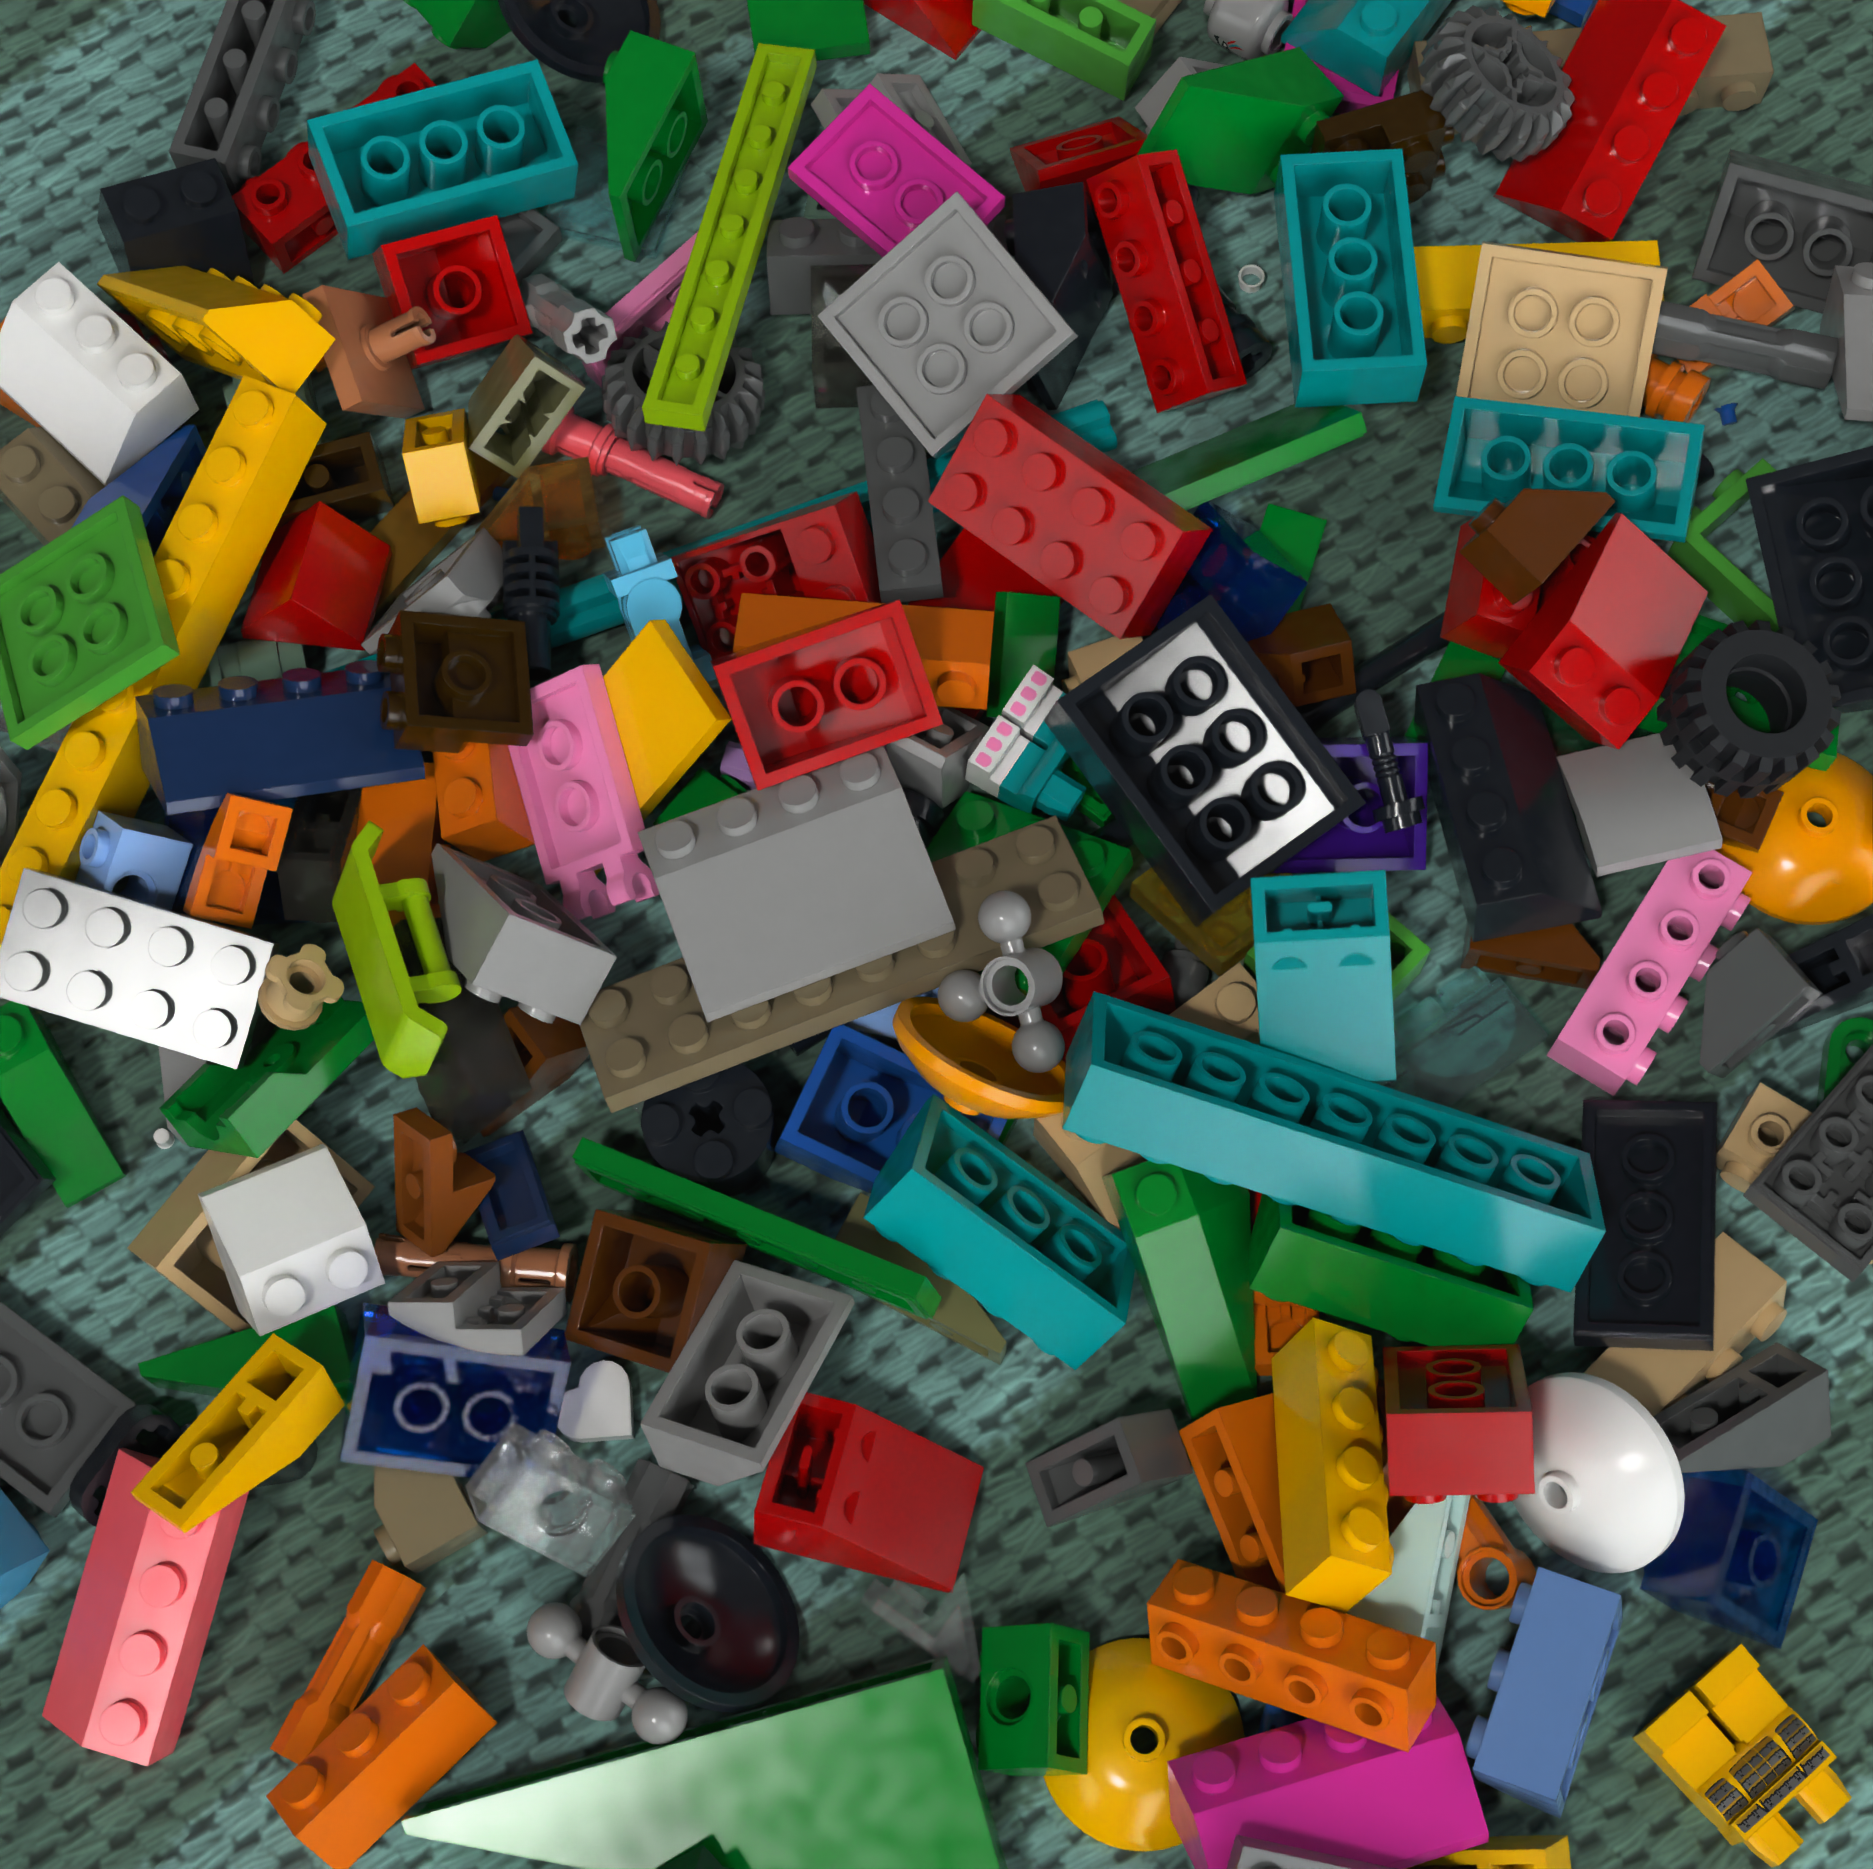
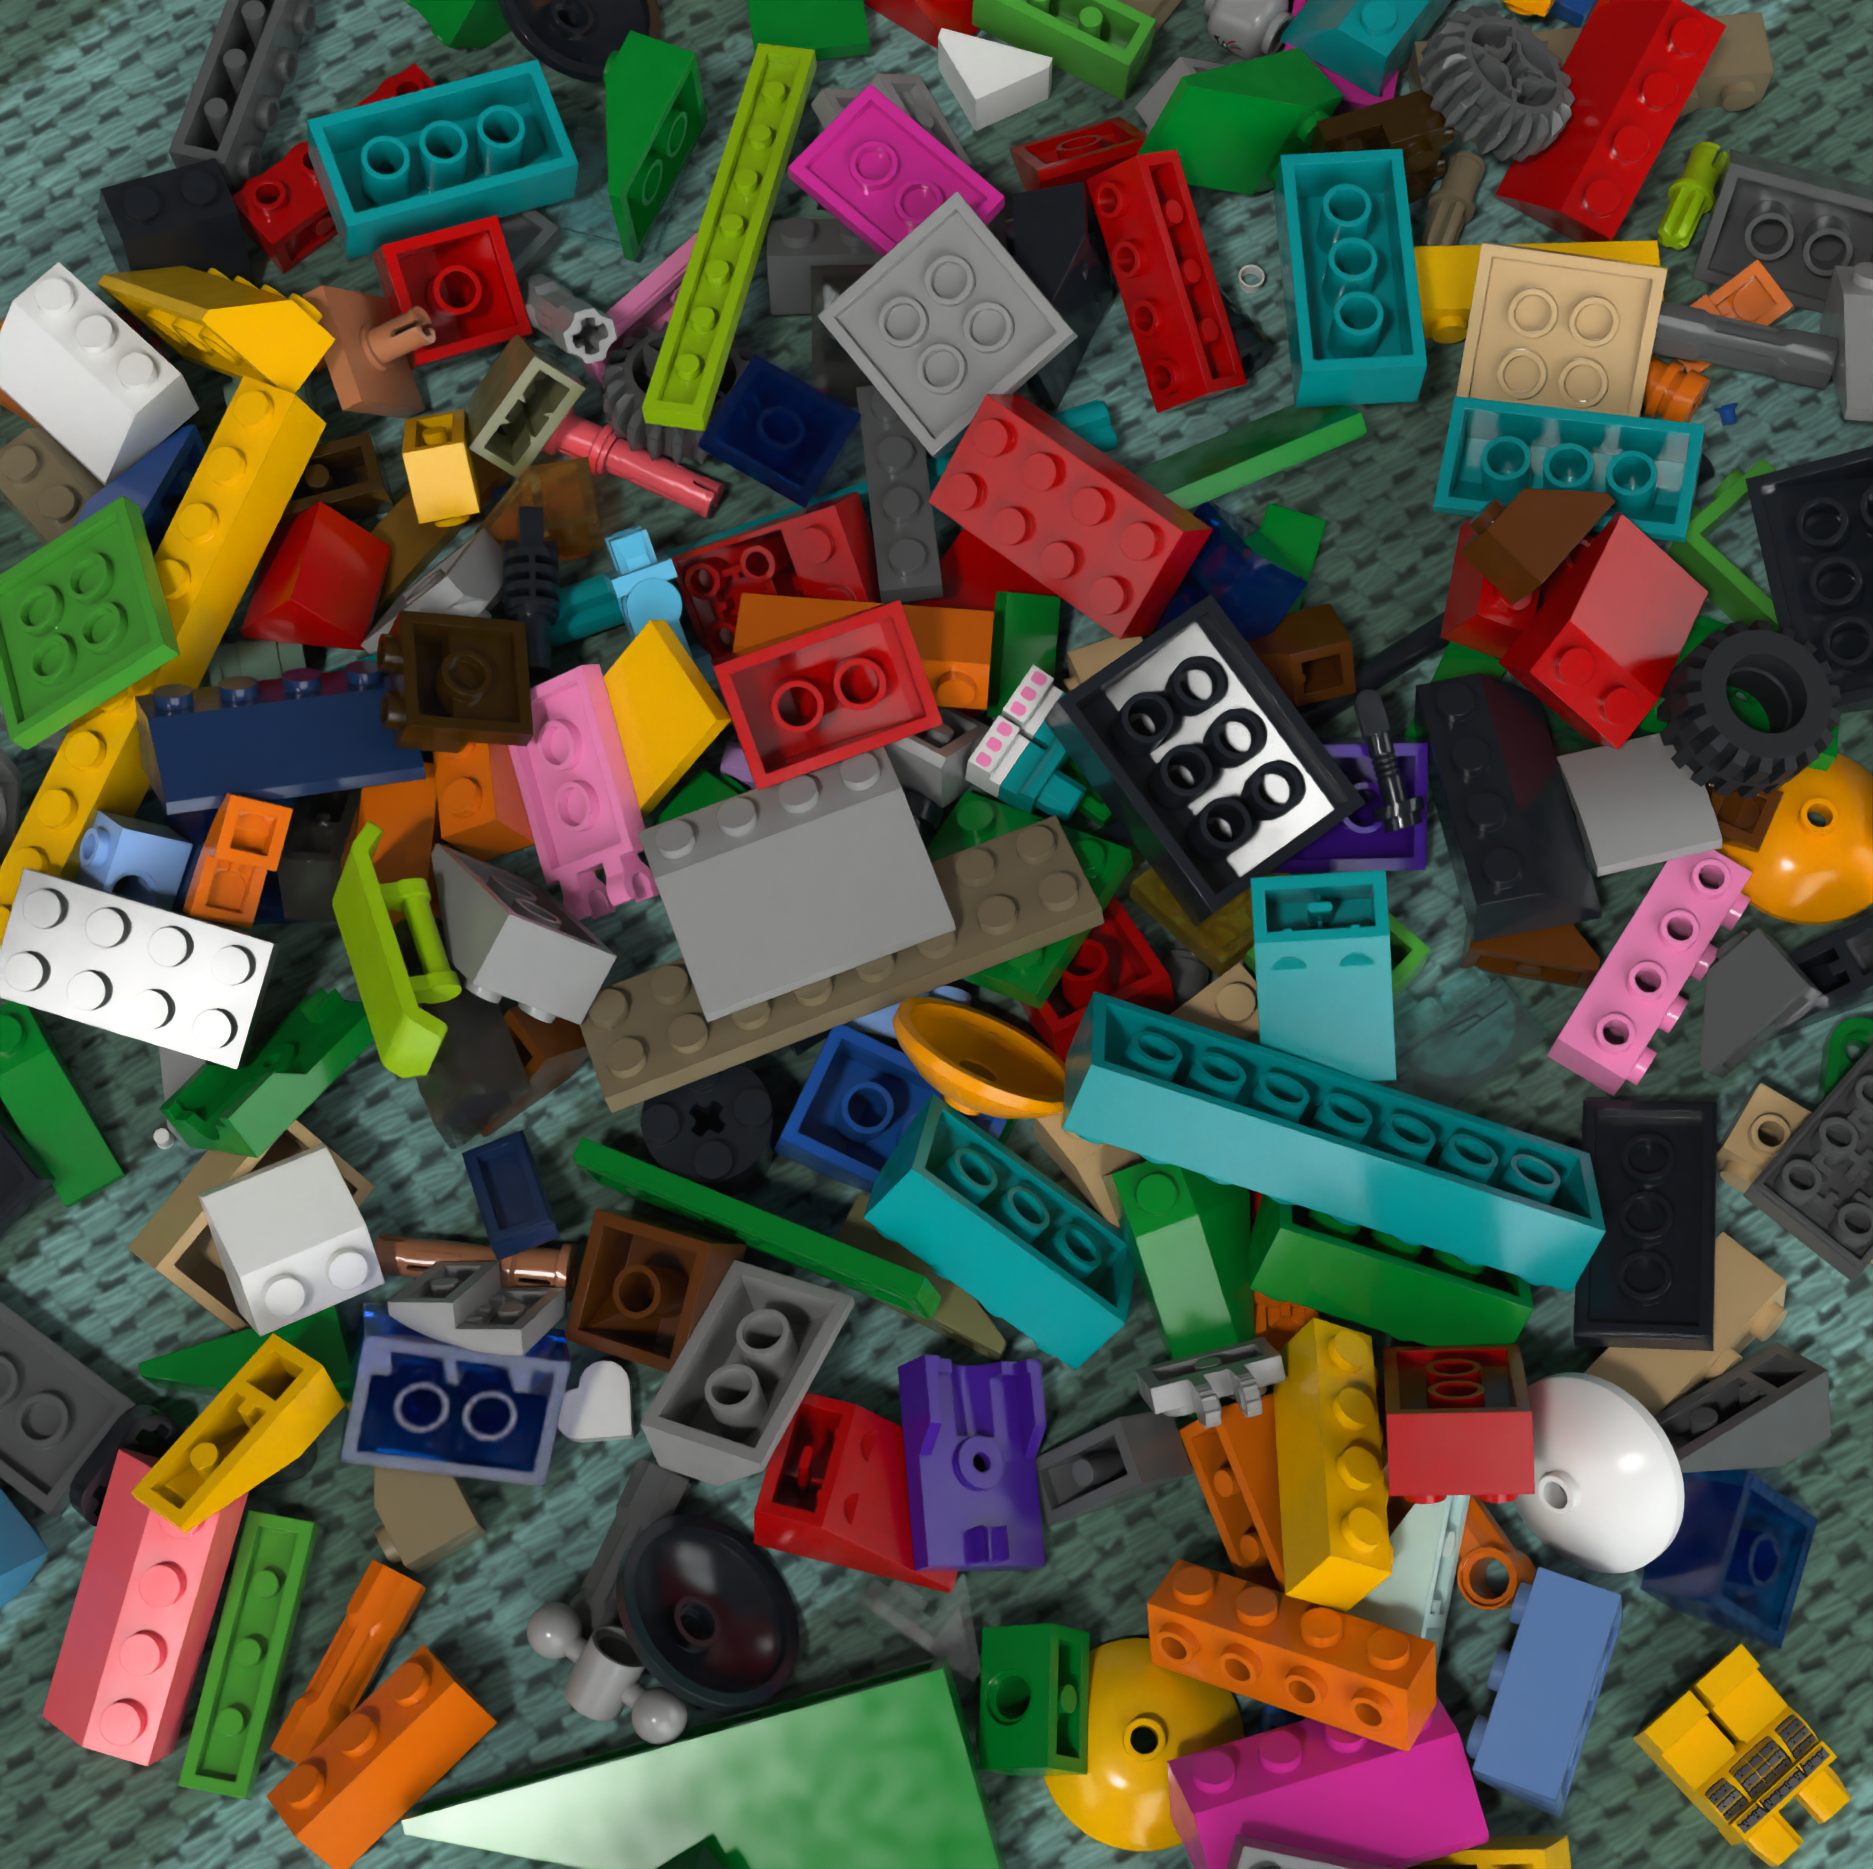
tan brick [258,944,344,1031] -> none
dark orange slope [393,1107,496,1257] -> none
clear brick [465,1422,636,1578] -> none
light grey piece [938,890,1065,1073] -> none
none -> bright green plate [178,1510,320,1800]
none -> clear blue slope [697,354,861,509]
none -> dark purple piece [898,1354,1047,1571]
none -> white slope [938,28,1053,131]
none -> light grey hinge [1135,1337,1286,1429]
none -> dark tan axle [1420,151,1486,246]
none -> lime axle [1657,142,1728,251]

